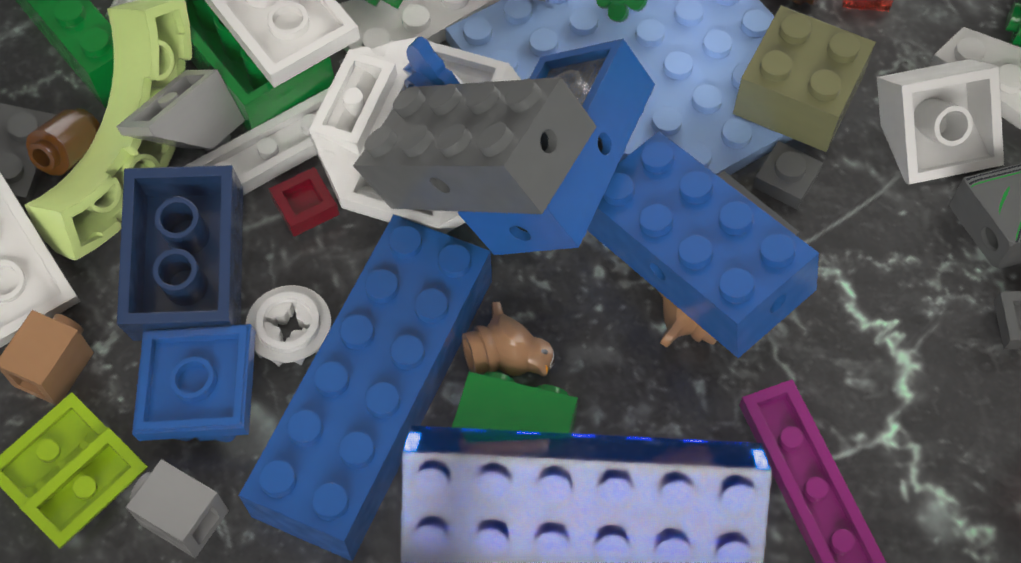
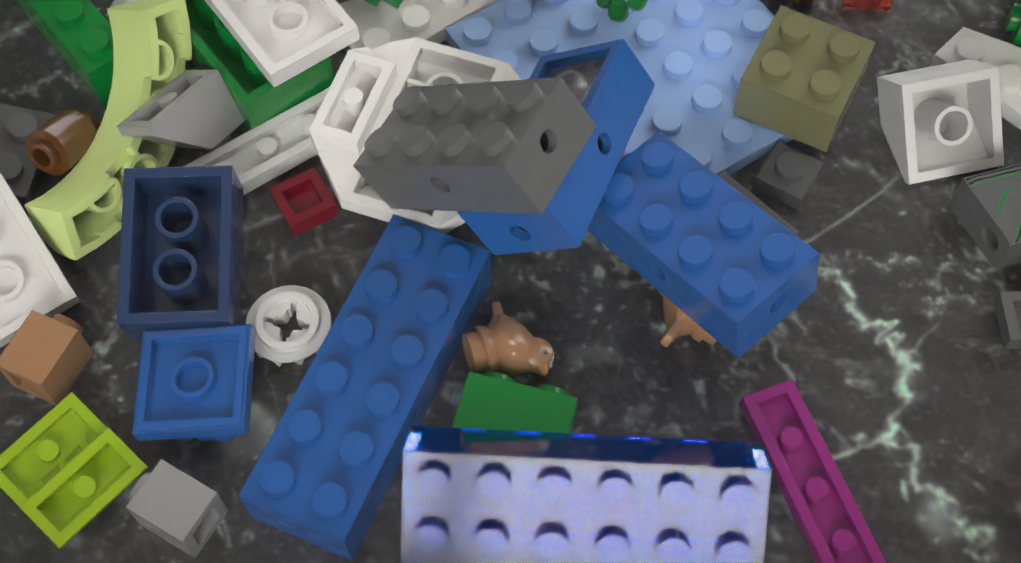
blue animal [403,37,460,88] -> none

